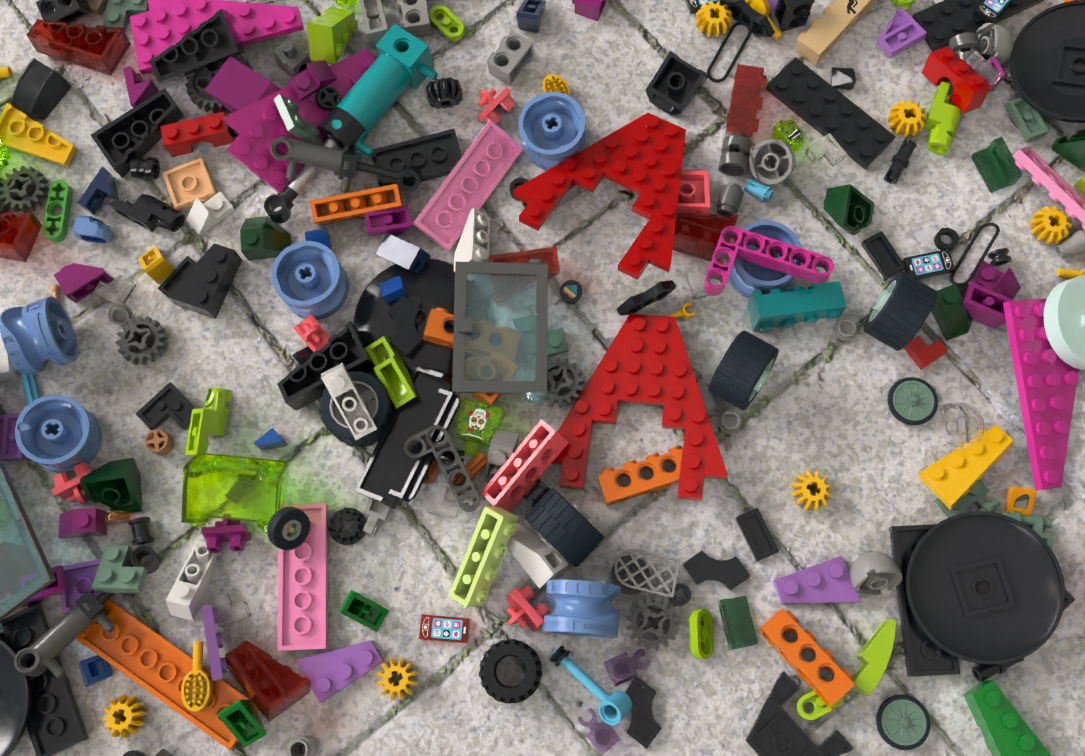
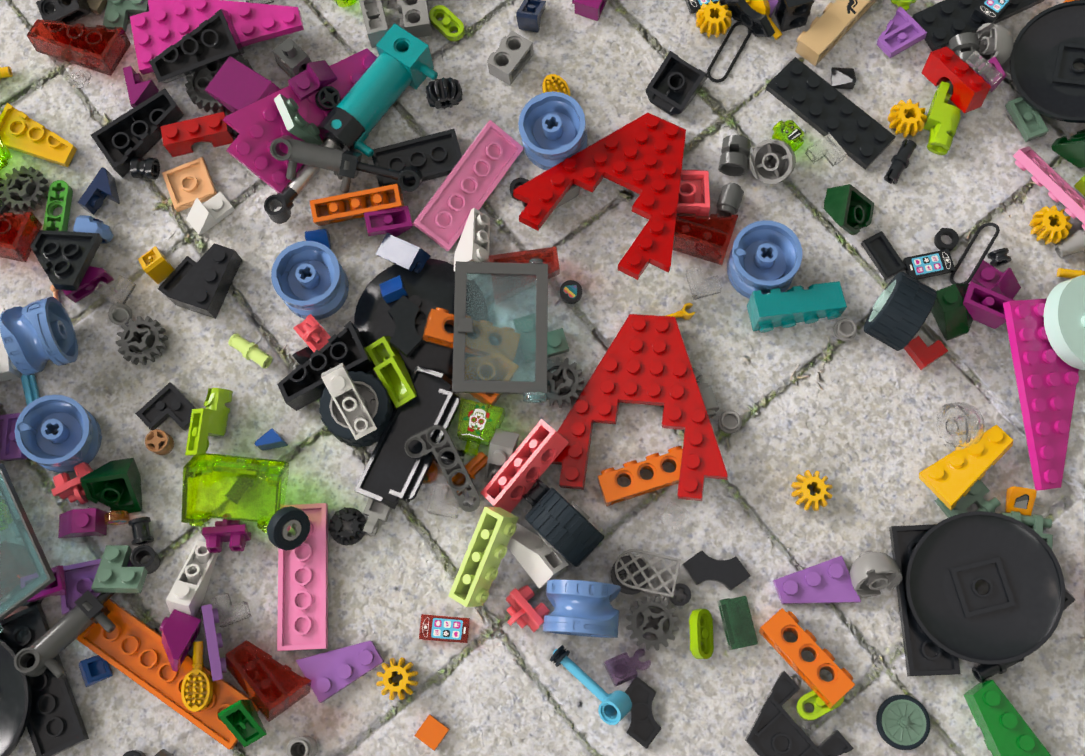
black slope [11,58,72,120] -> none
yellow gear [101,695,147,739] -> none
black plate [109,194,185,233] -> none
dark green slope [240,216,292,261] -> none
lime wedge [306,7,358,65] -> none
green slope [339,590,389,632] -> none
coral hips [477,87,516,125] -> none
black tyre [479,639,542,704] -> none
clear purple plate [578,708,621,756] -> none
black tile [616,280,677,316] -> none
dark pink beam [704,226,834,296] -> none
black wheel [709,330,779,410] -> none
clear red wedge [725,64,767,138] -> none
black tile [735,508,779,562] -> none
medium azure pin [744,178,774,202] -> none
lime slope [852,618,896,696] -> none
sand green wheel [887,377,938,425] -> none
clear green panel [971,137,1023,193] -> none
none -> black plate [30,230,103,291]
none -> magenta slope [160,609,201,672]
none -> yellowish green pin [228,333,273,369]
none -> orange tile [414,714,450,751]

